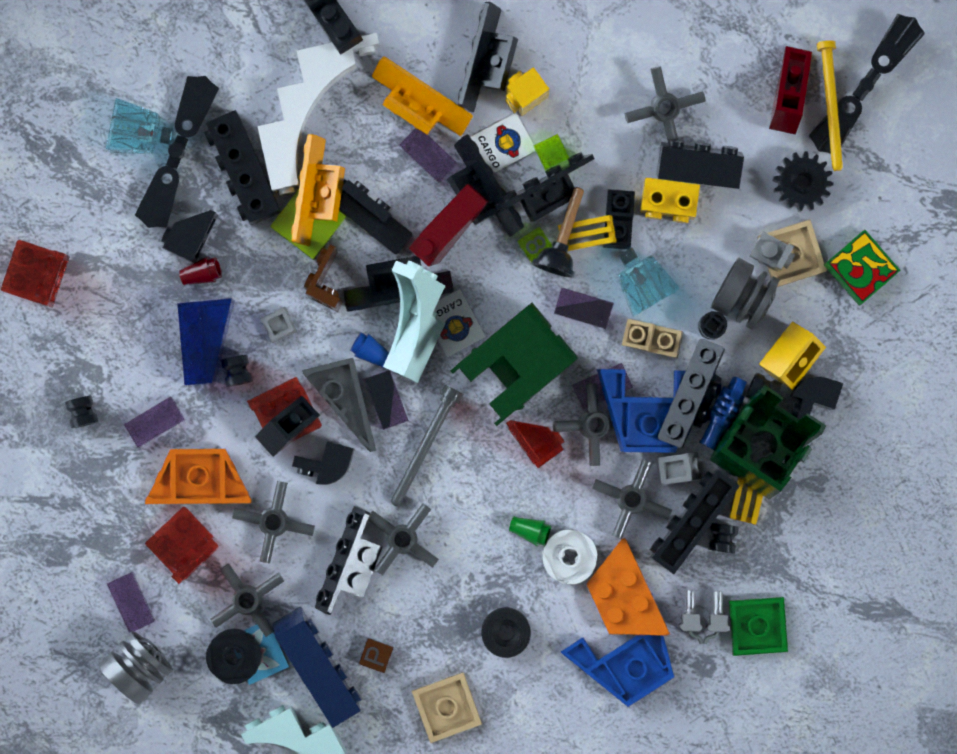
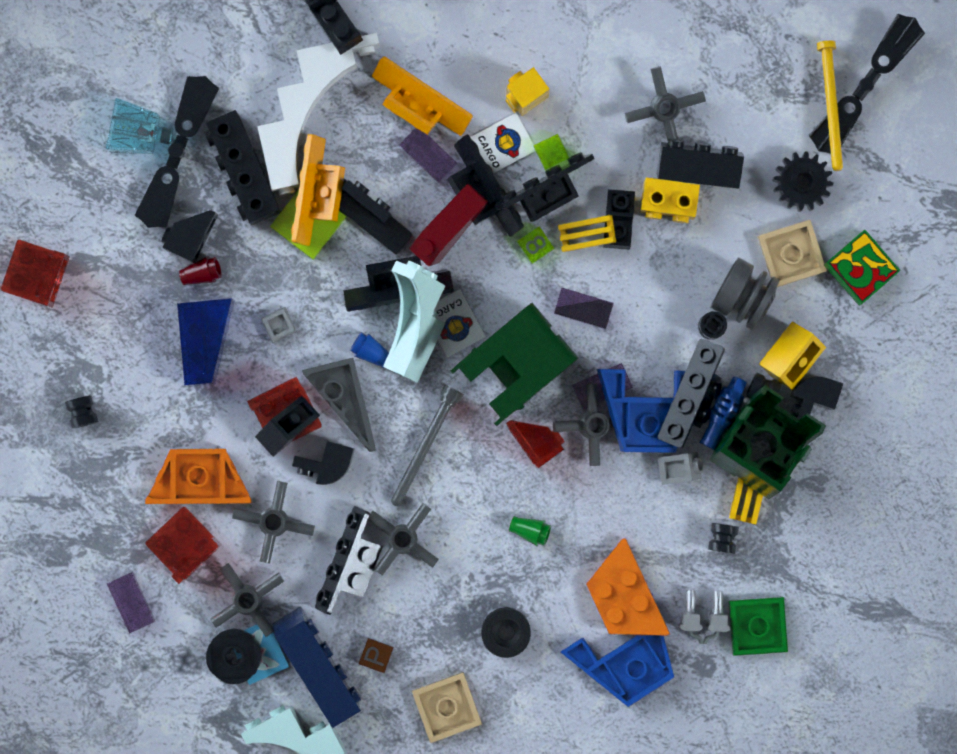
flat silver wheel [99,631,173,705] -> none
clear purple tile [124,396,186,448] -> none
black wheel [221,355,253,387] -> none
reddish brown bracket [304,244,343,312] -> none
black tile [364,370,409,430] -> none
black bracket [458,1,518,113] -> none
black piece [532,187,584,278] -> none
white plate [542,529,597,584] -> none
dark grey bar [592,459,672,540] -> none
clear light blue torso [617,247,679,317] -> none
tan slope [622,319,684,359] -> none
black brick [649,469,740,574] -> none
light grey bracket [750,231,795,272] -> none
dark red slope [769,46,812,135] -> none

